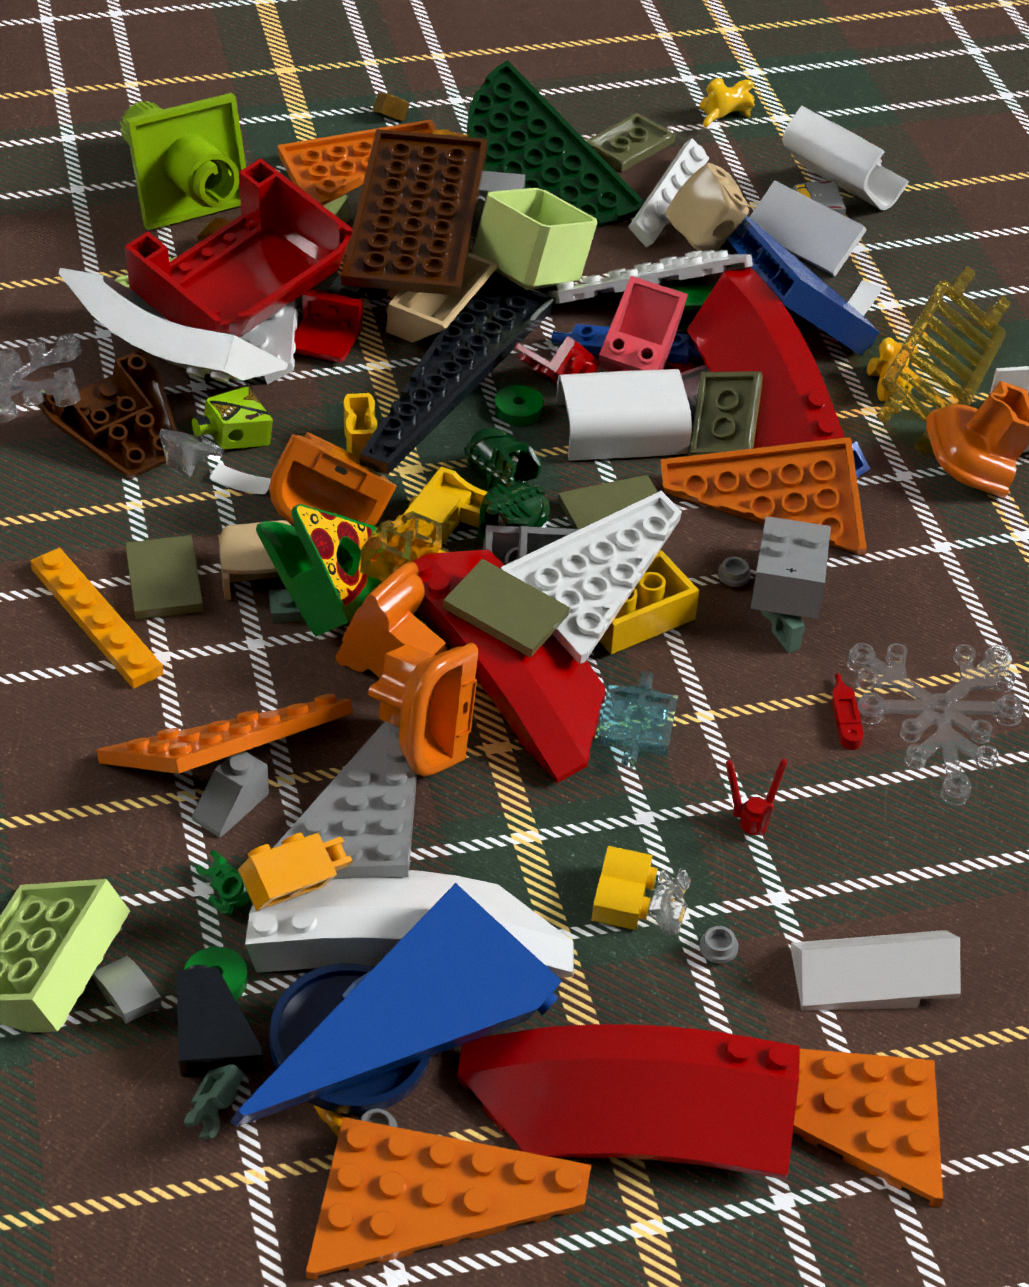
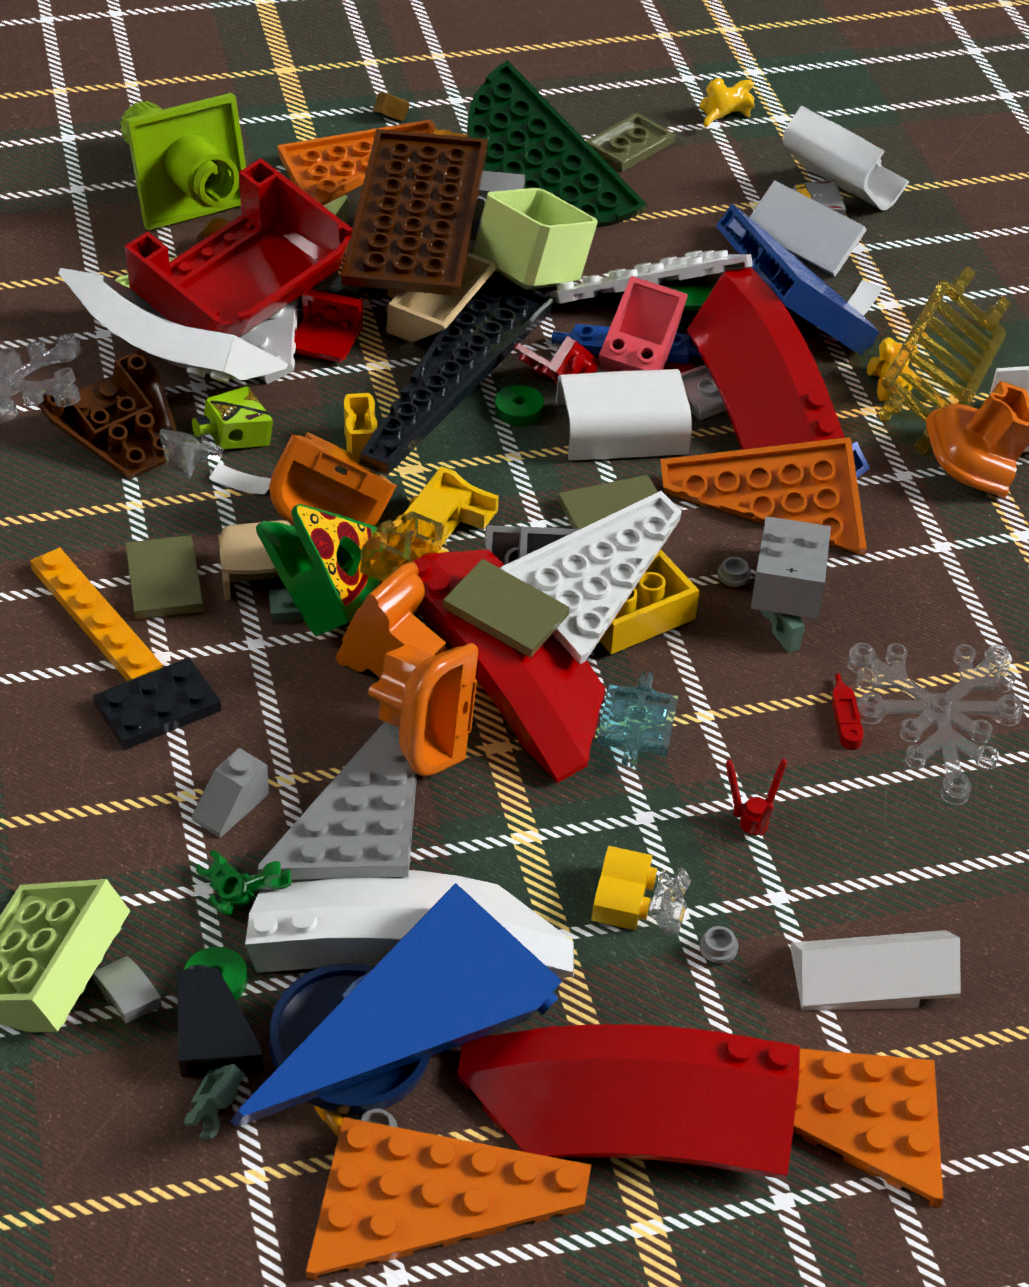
orange wing [96,694,353,774] -> none
light orange brick [238,833,353,912] -> none
dark green helmet [464,428,542,490] -> none
dark green helmet [477,482,550,544] -> none
white plate [628,138,709,248] -> none
tan piece [665,163,749,252] -> none
olive tile [689,371,763,456] -> none
none -> black plate [93,657,221,750]

